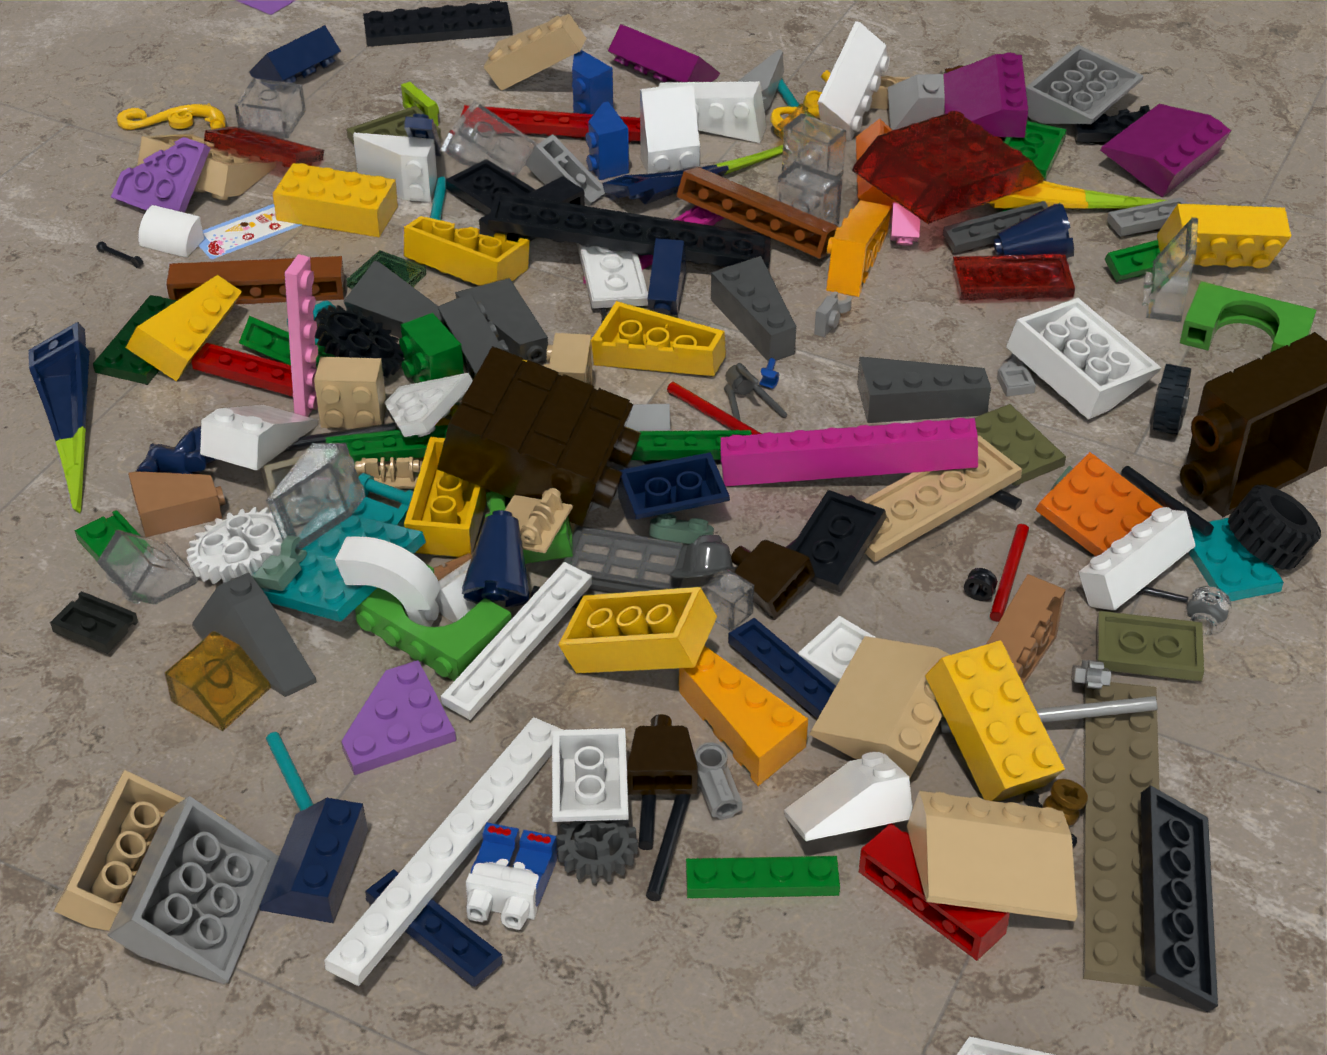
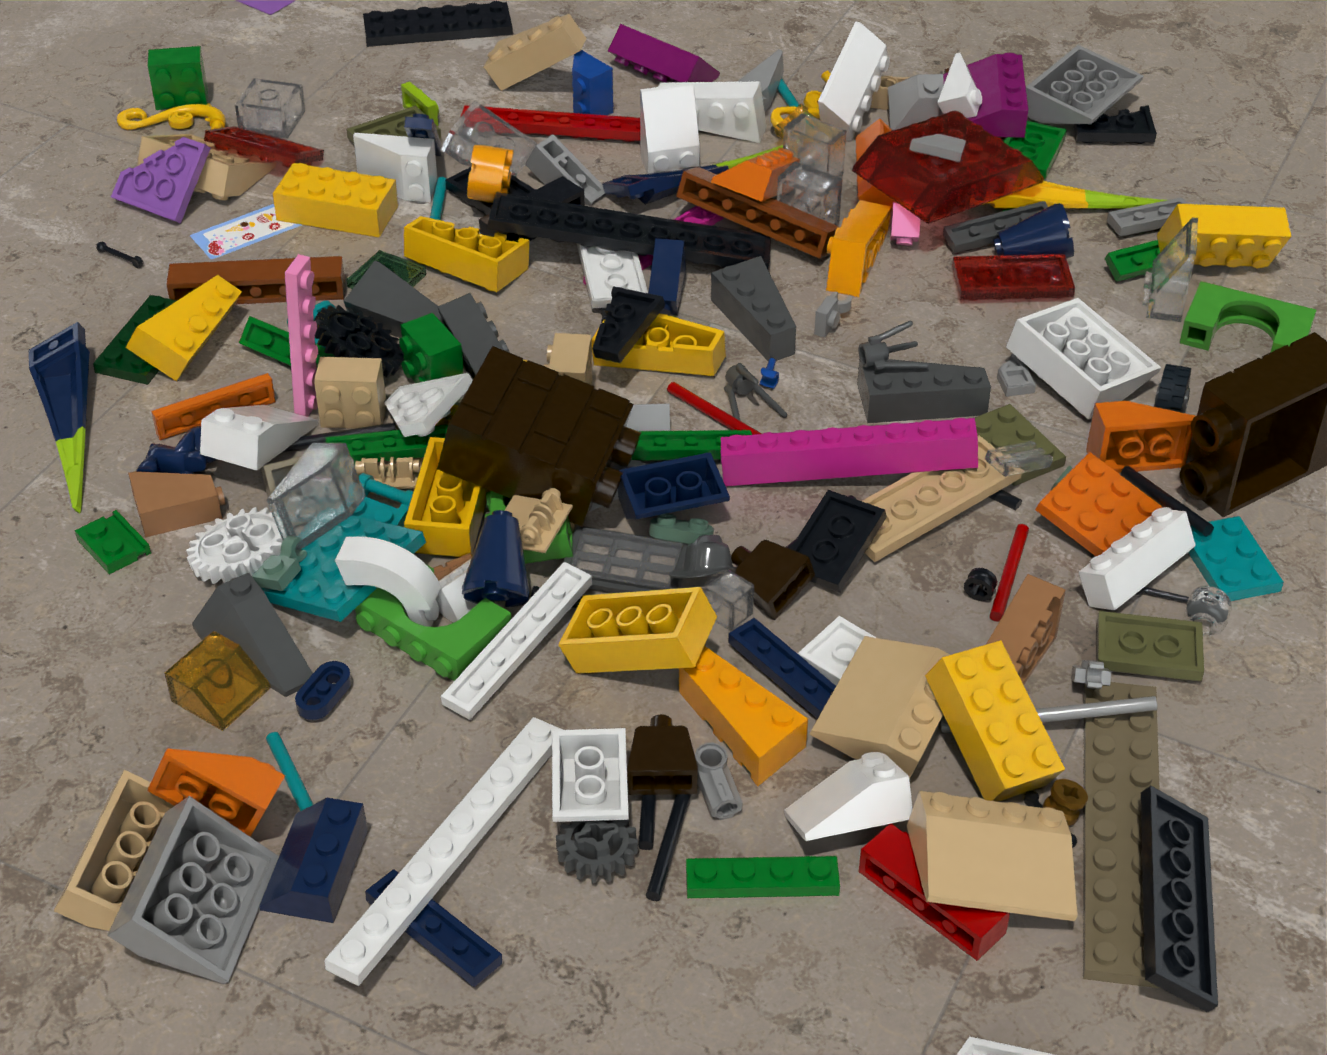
pearl dark grey plate [50,591,138,654] -> none
clear slope [97,530,199,605] -> none
white brick [138,205,204,258] -> none
red plate [191,343,293,397] -> none
dark blue slope [249,25,341,89] -> none
medium lavender plate [341,660,456,775] -> none
dark grey slope [455,278,548,363] -> none
hips [466,822,557,930] -> none
blue slope [586,101,629,180] -> none
magenta slope [1100,104,1232,198] -> none
black tyre [1228,484,1321,570] -> none
none -> green brick [147,46,208,110]
none -> orange slope [147,748,286,837]
none -> orange tile [151,373,276,440]
none -> dark blue plate [295,661,351,720]
none -> light orange brick [467,144,514,203]
none -> black wing [592,286,665,363]
none -> orange slope [711,148,800,202]
none -> dark grey plant [858,321,929,370]
none -> light grey tile [909,134,966,162]
none -> white slope [937,53,982,123]
none -> clear tile [985,441,1053,477]
none -> orange slope [1086,401,1195,473]

